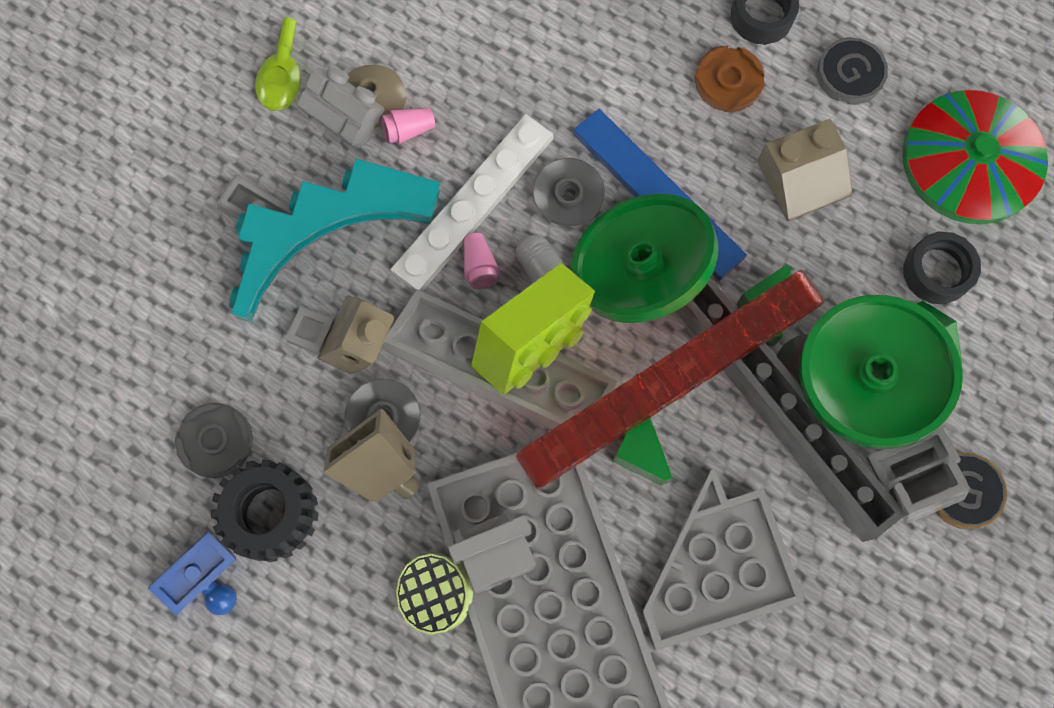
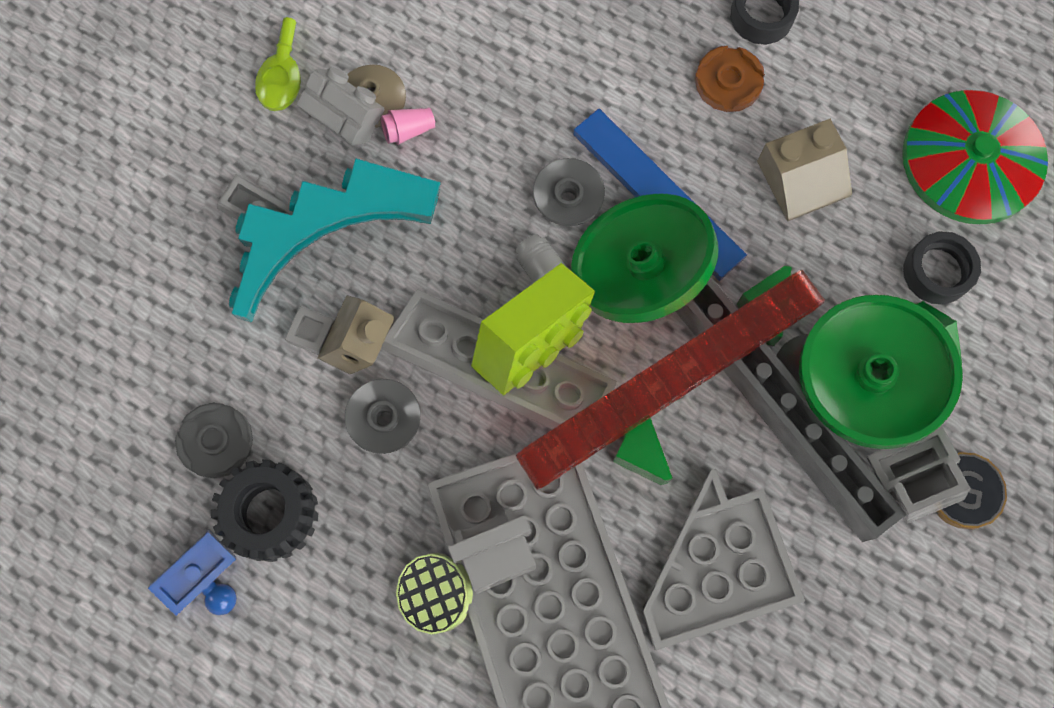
dark tan torso [324,409,420,501] -> none
white plate [391,114,553,292] -> none
bright pink cone [463,233,500,289] -> none
black tile [817,37,888,105] -> none

